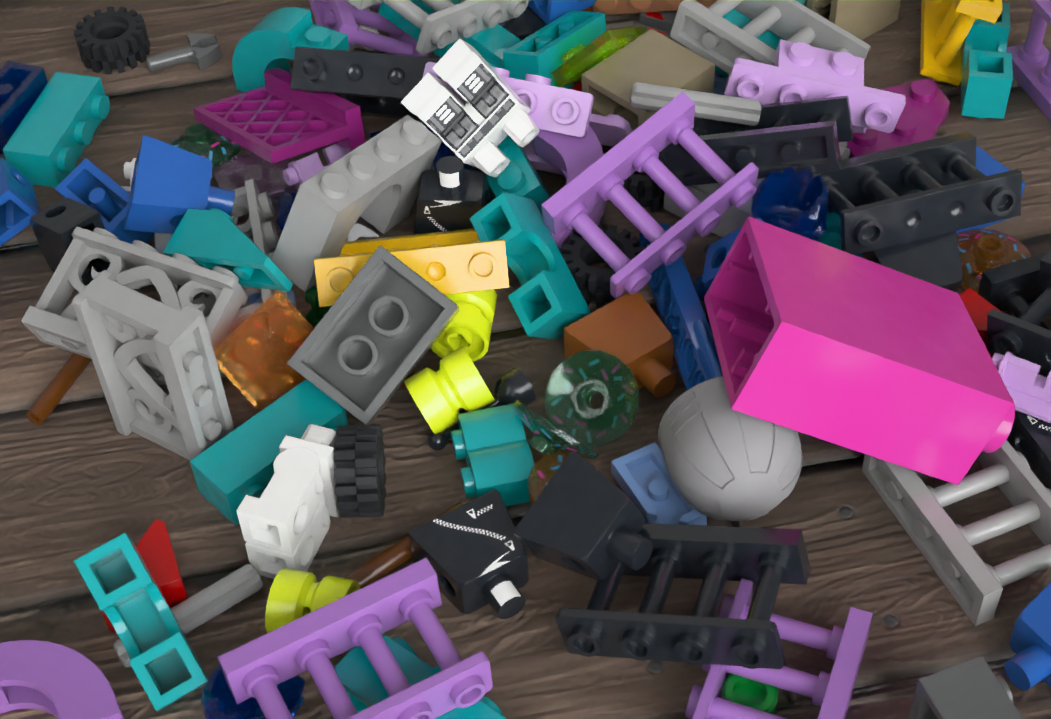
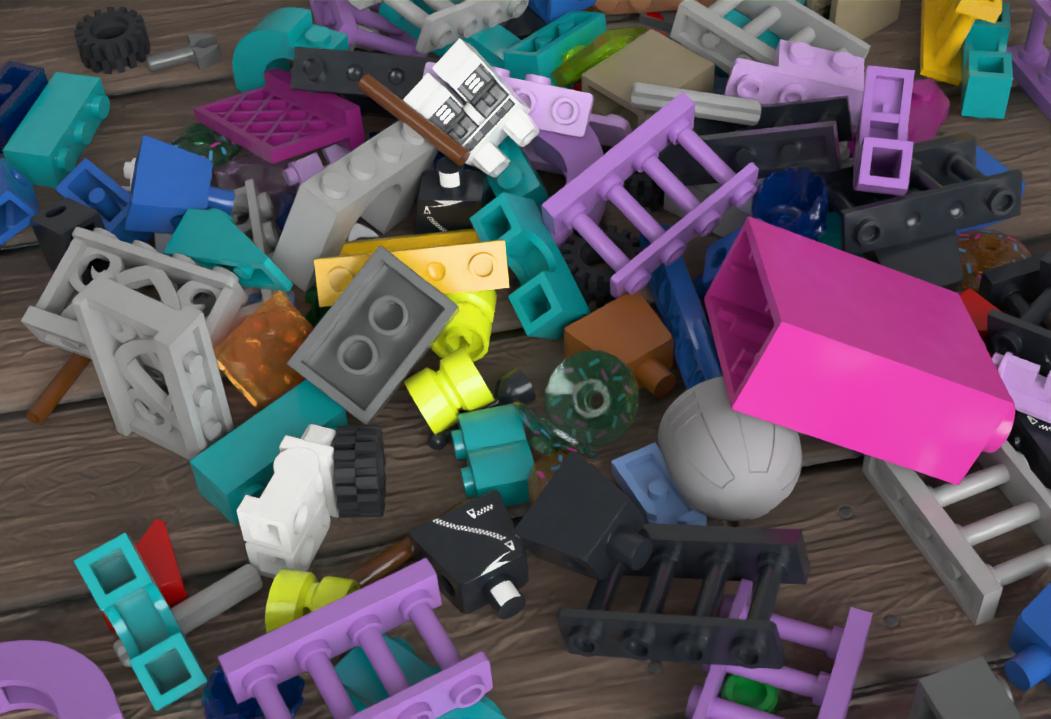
none -> reddish brown bar [358,74,470,166]
none -> medium lavender arch [853,65,915,196]

